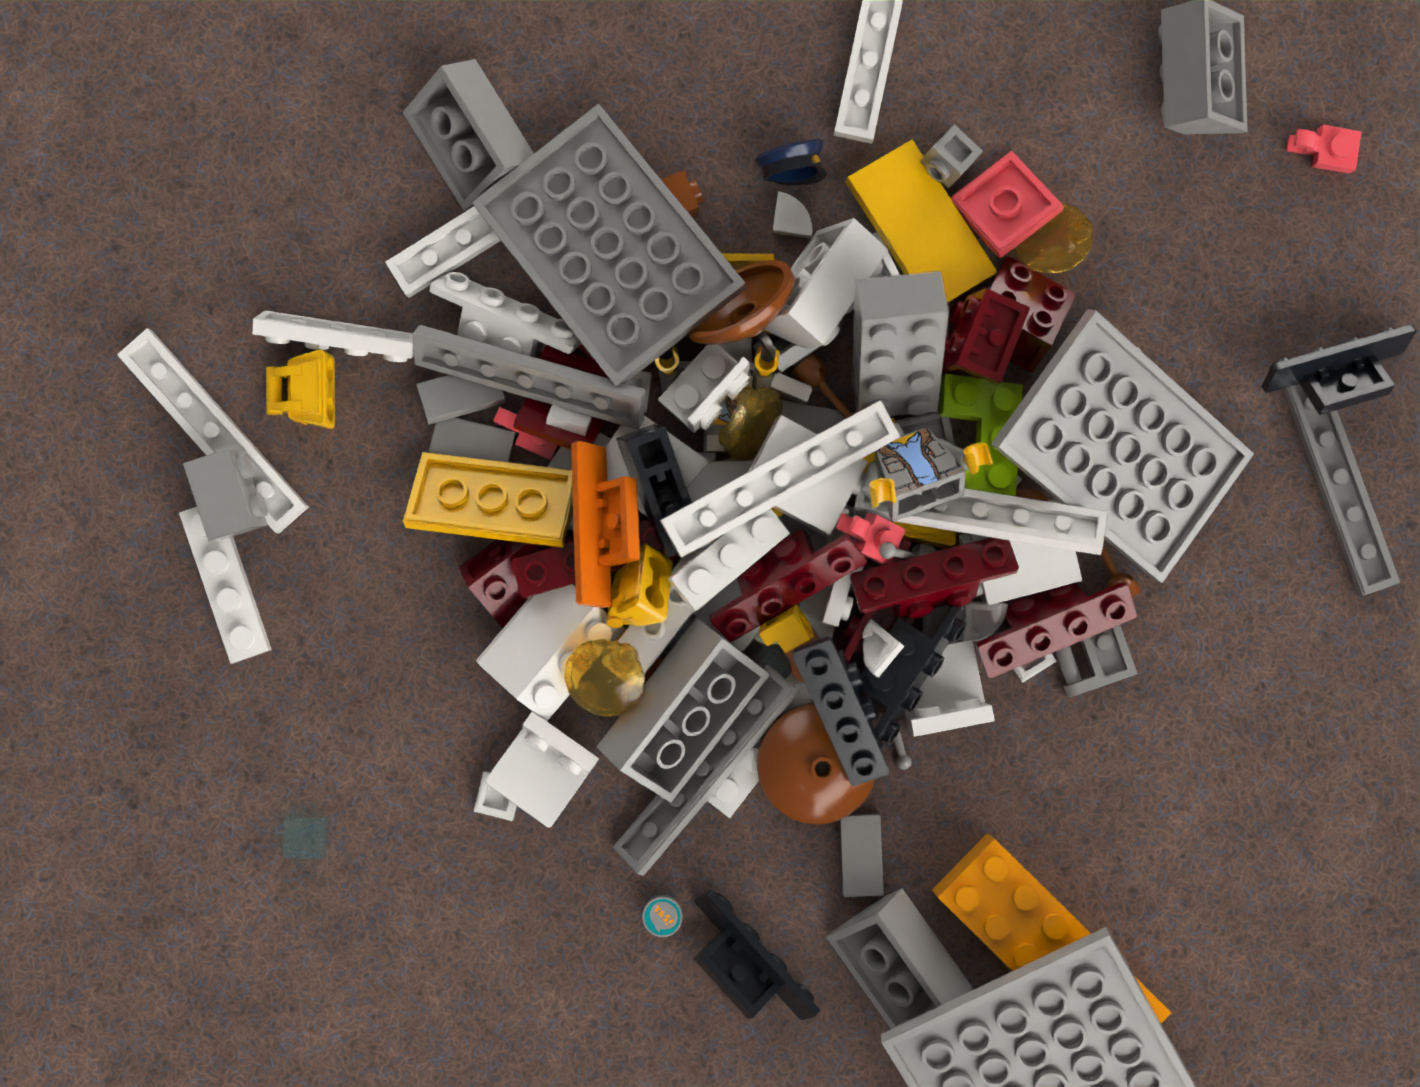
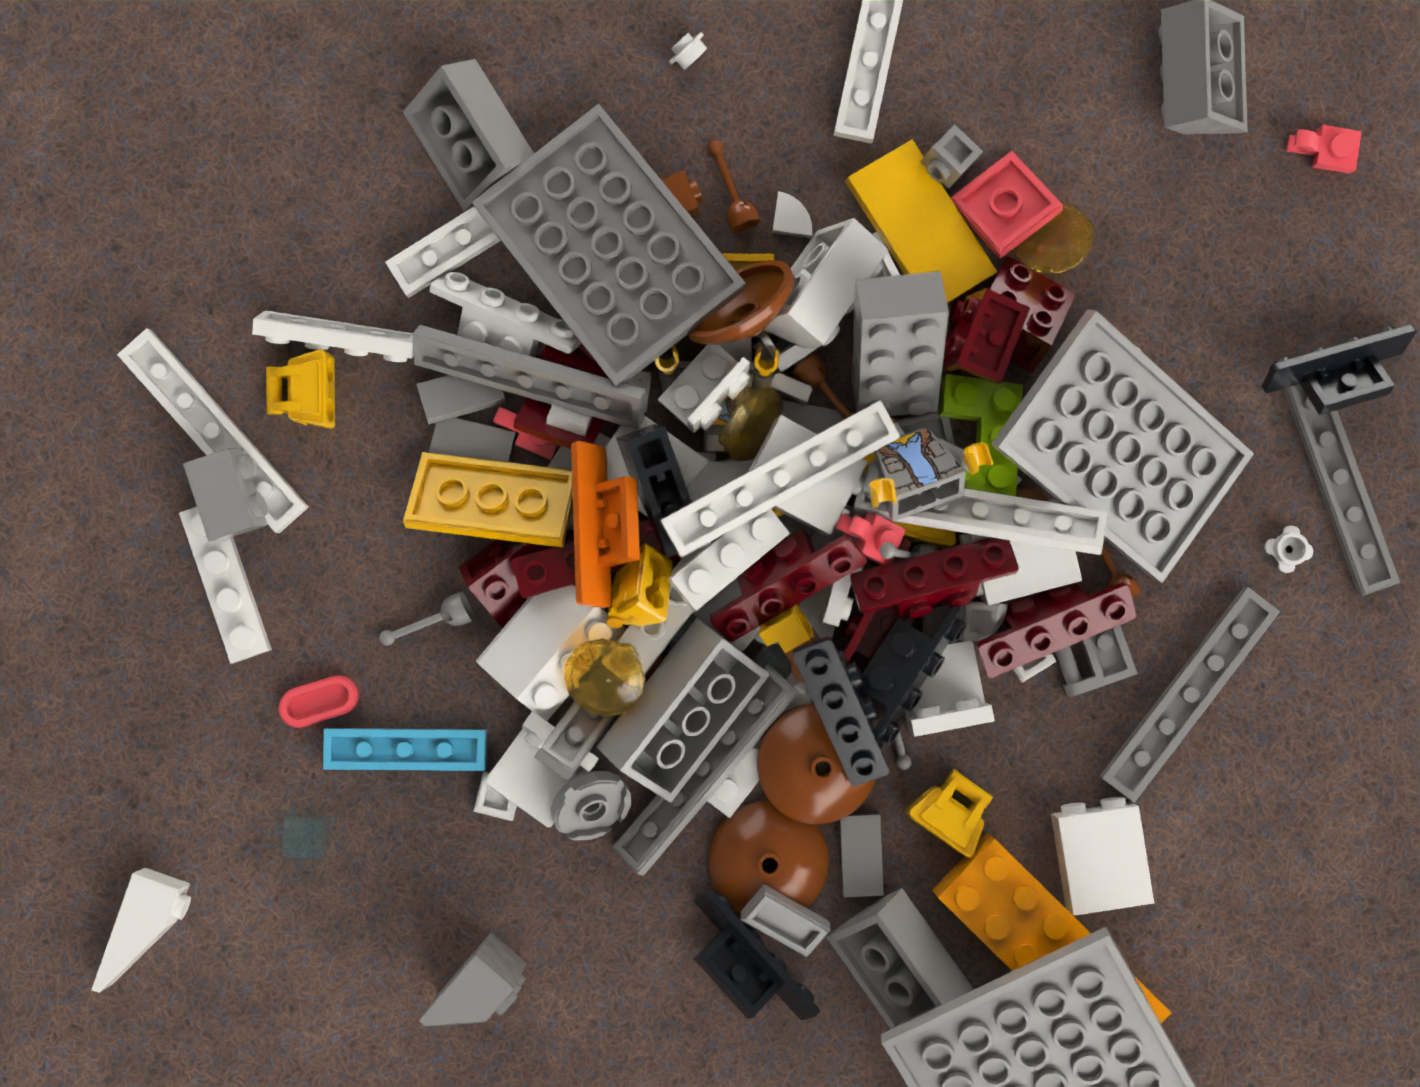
light grey tile [642,895,683,937] -> none
piece [755,138,827,186] -> none
white tile [862,619,904,678] -> none
none -> white slope [91,868,191,993]
none -> coral tile [279,675,359,728]
none -> medium azure plate [323,728,487,771]
none -> light grey hinge [379,591,474,646]
none -> light grey slope [419,932,527,1027]
none -> light grey tile [534,673,629,781]
none -> light grey plate [551,771,631,840]
none -> white plate [669,32,707,70]
none -> dark orange hinge [707,140,761,233]
none -> dark orange dish [709,800,829,914]
none -> light grey tile [741,884,831,957]
none -> yellow piece [904,769,993,858]
none -> white brick [1051,797,1154,916]
none -> light grey plate [1099,587,1280,803]
none -> white plate [1265,526,1313,573]

